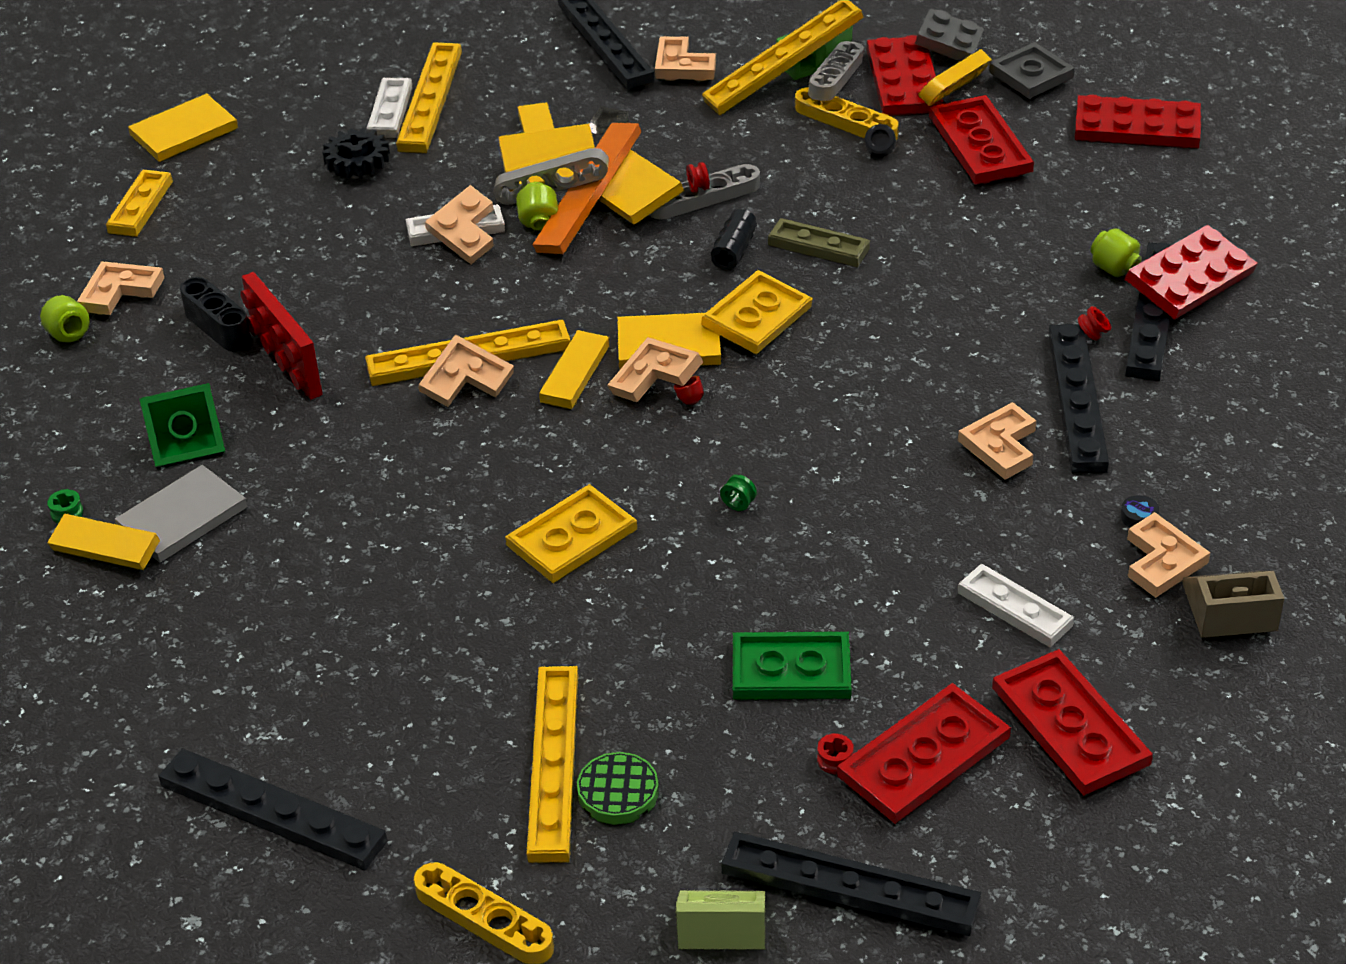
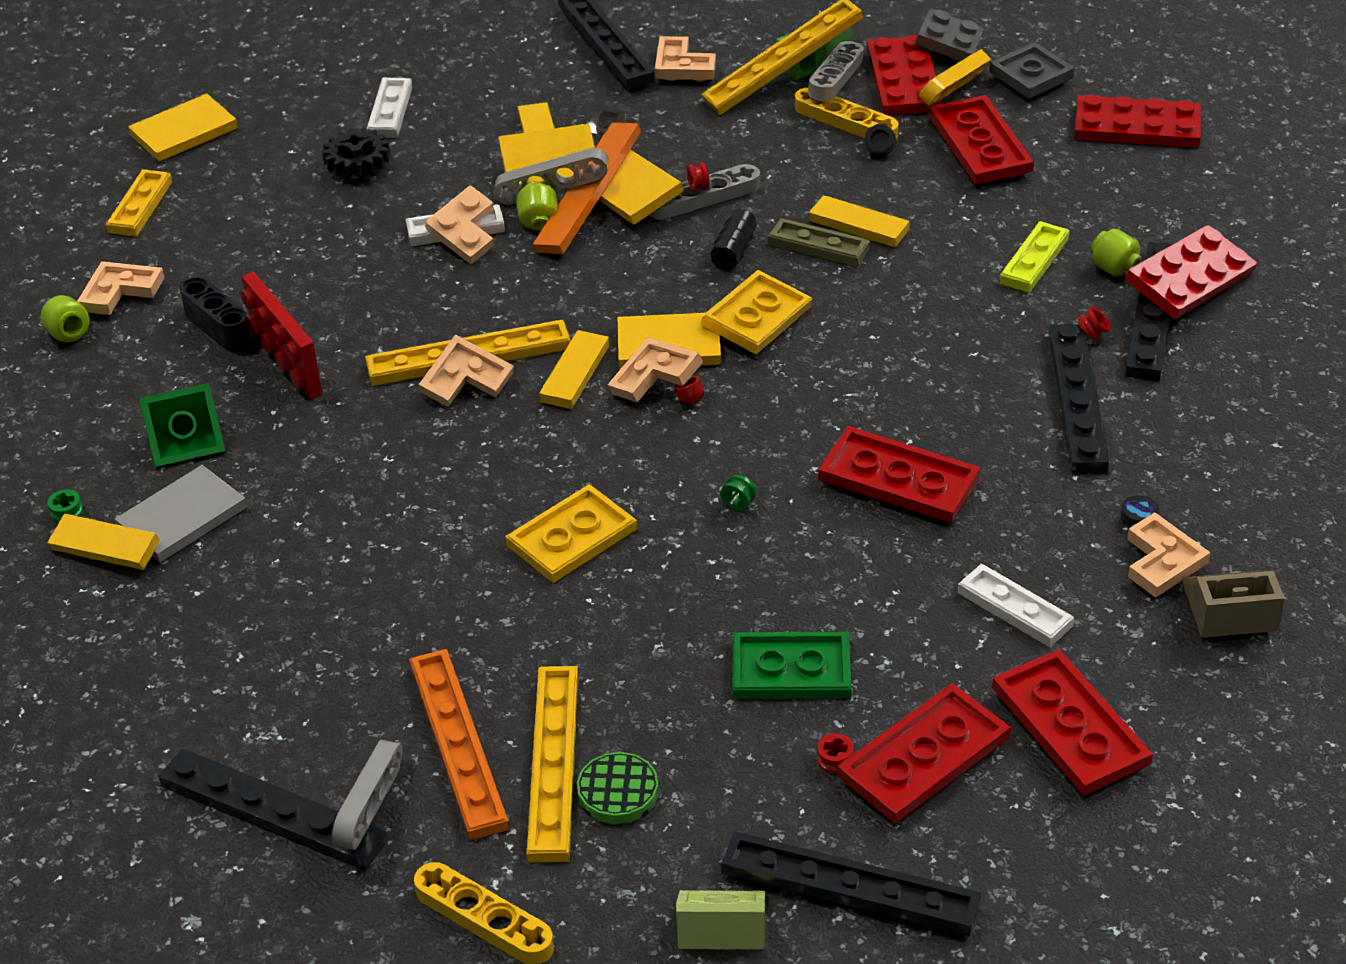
yellow tile [396,43,462,153] -> none
light nougat plate [958,402,1036,480] -> none
none -> light grey beam [332,740,403,850]
none -> orange tile [409,649,509,841]
none -> yellow tile [809,195,910,247]
none -> red plate [818,426,981,523]
none -> neon yellow tile [999,221,1069,293]

